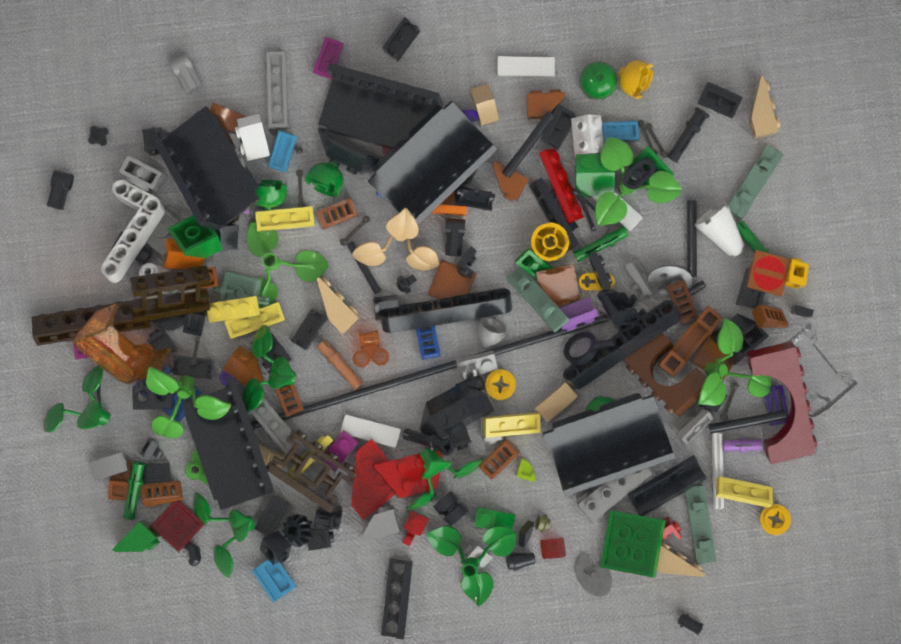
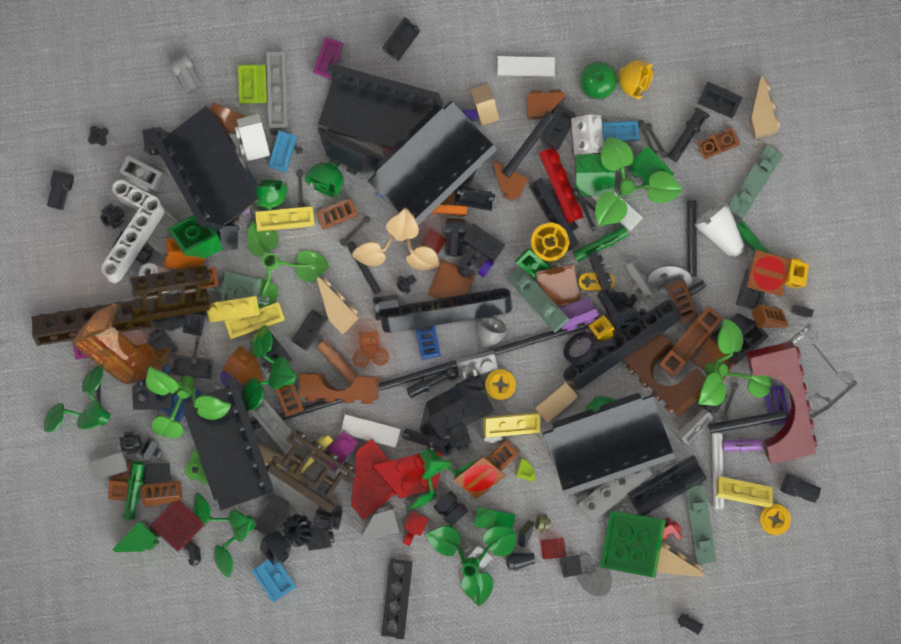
black plate [623,157,657,190] -> none
none -> black gear [100,204,124,229]
none -> black gear [120,431,142,455]
none -> lime plate [238,64,267,104]
none -> dark orange arch [299,372,379,404]
none -> black pin [406,367,459,398]
none -> clear red slope [421,229,446,255]
none -> piece [453,456,505,499]
none -> black brick [463,223,505,262]
none -> dark purple tile [478,259,494,278]
none -> black tile [559,555,583,578]
none -> yellow brick [588,315,616,341]
none -> dark orange slope [697,127,741,160]
none -> black piece [779,473,821,503]

